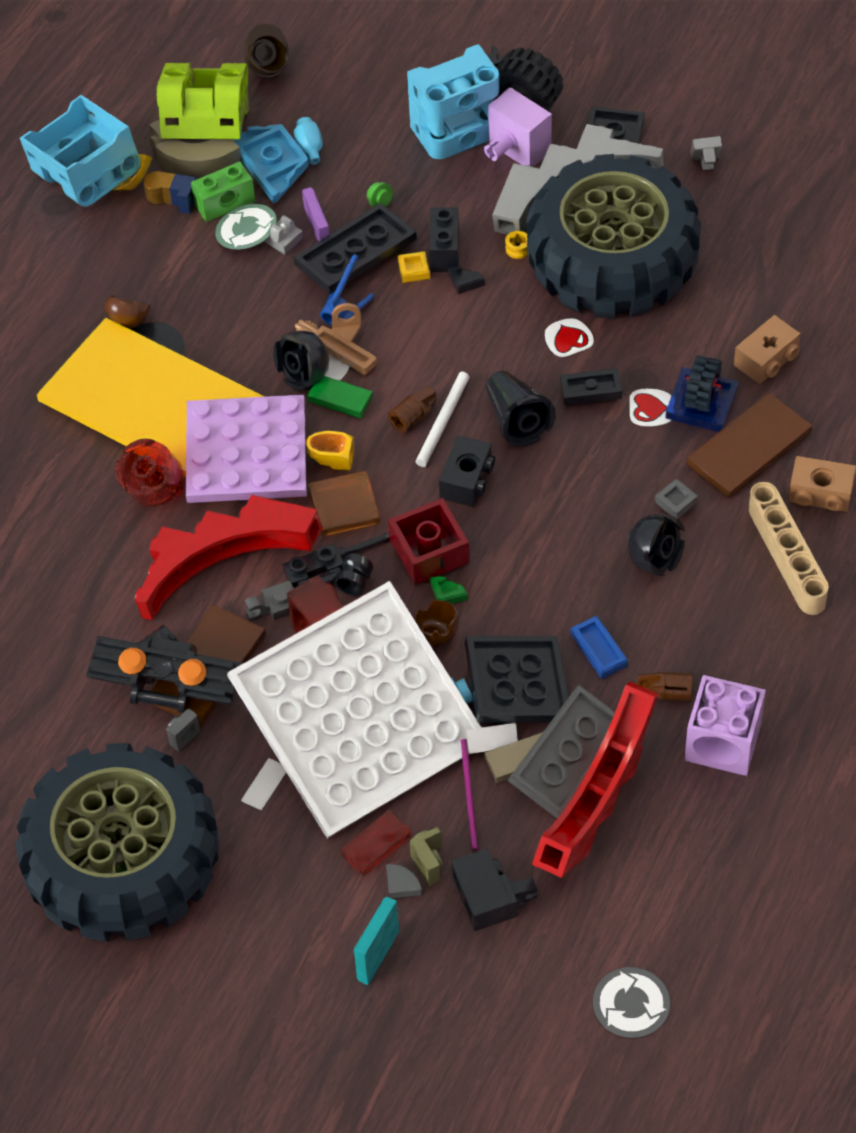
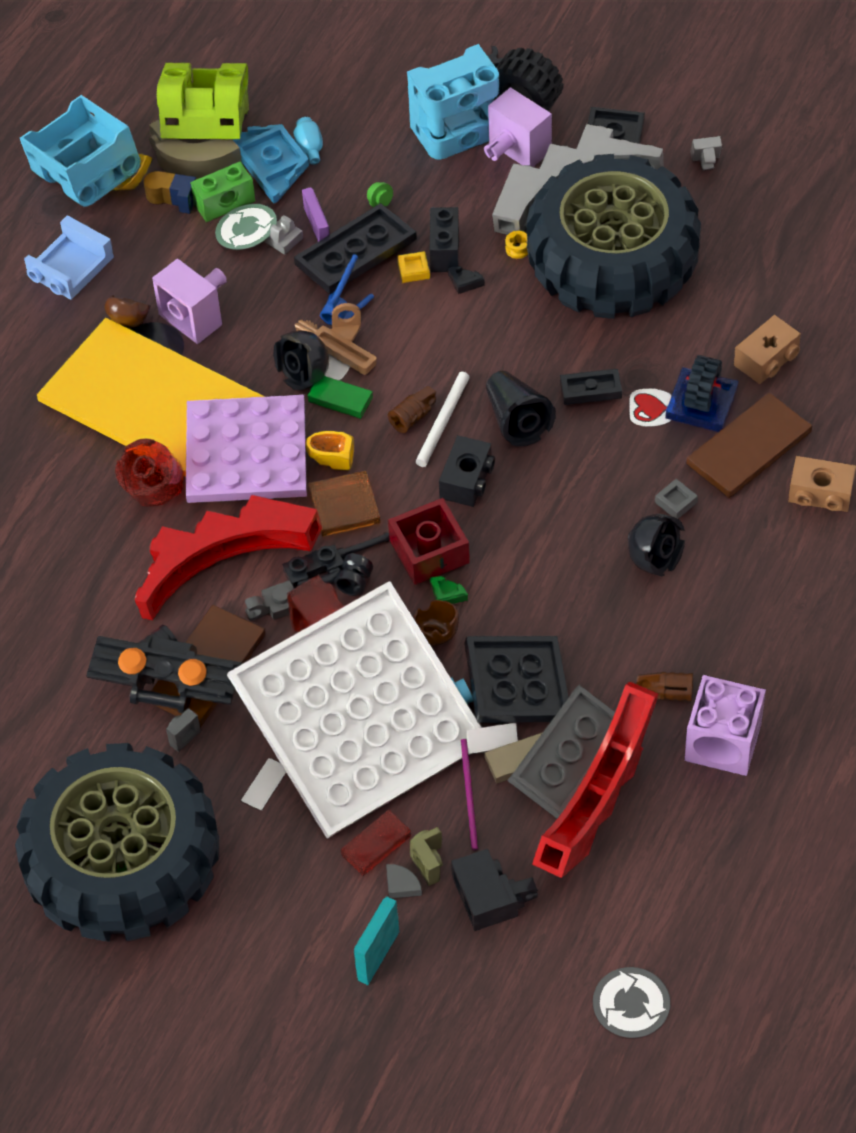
dark brown piece [245,24,290,78] -> none
sticker [545,318,594,357] -> none
blue tile [570,616,629,680] -> none
tan beam [749,482,829,615] -> none
none -> light blue panel [24,215,114,300]
none -> lavender brick [152,258,227,344]

